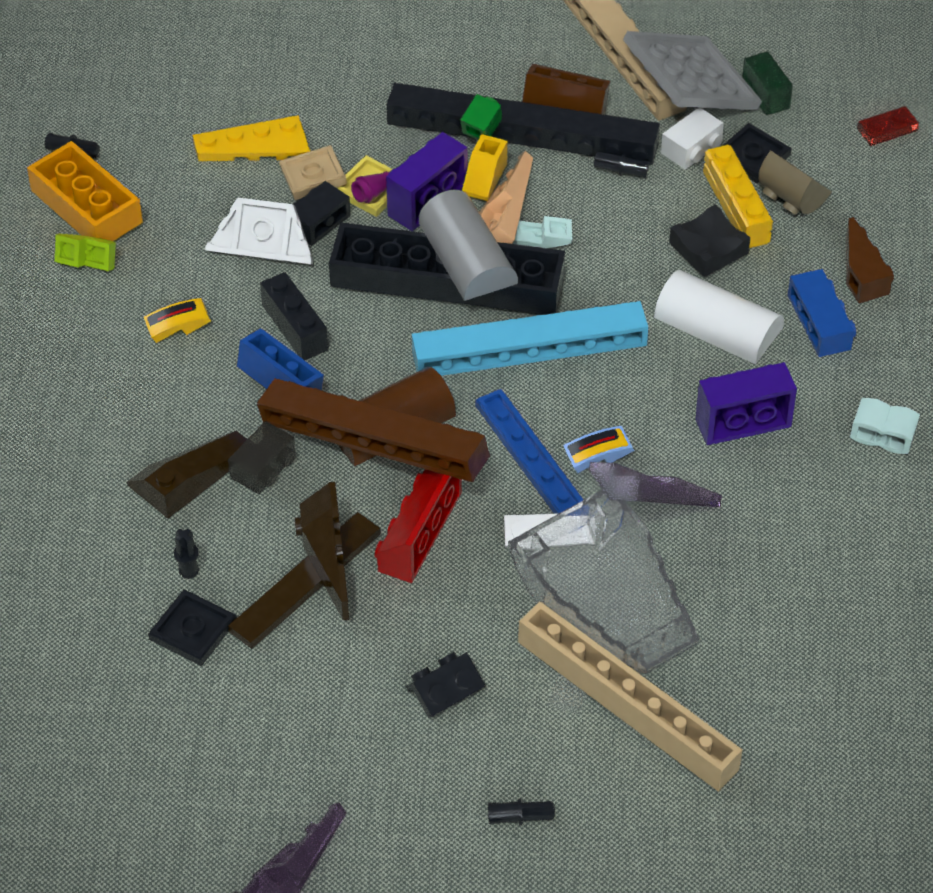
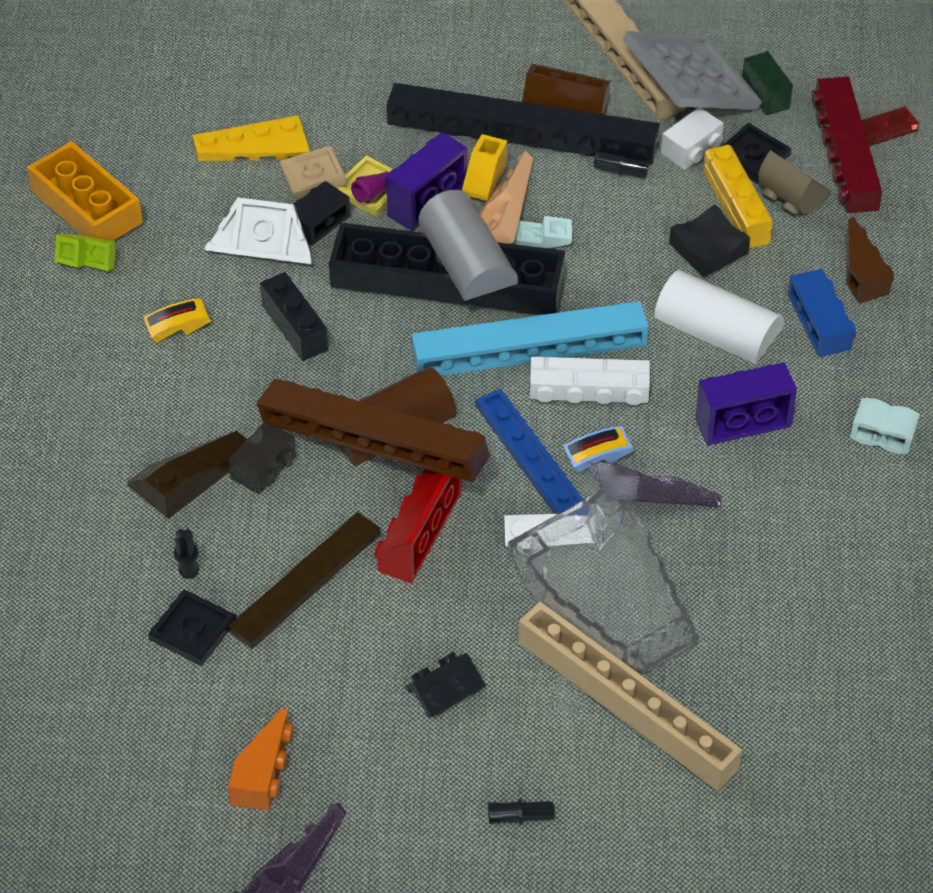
black axle [44,132,100,158] -> none
blue brick [237,328,324,391] -> none
dark brown wedge [294,482,349,620] -> none
green brick [461,94,502,140] -> none
none -> orange slope [228,708,294,810]
none -> white brick [530,357,650,405]
none -> dark red brick [811,76,882,213]

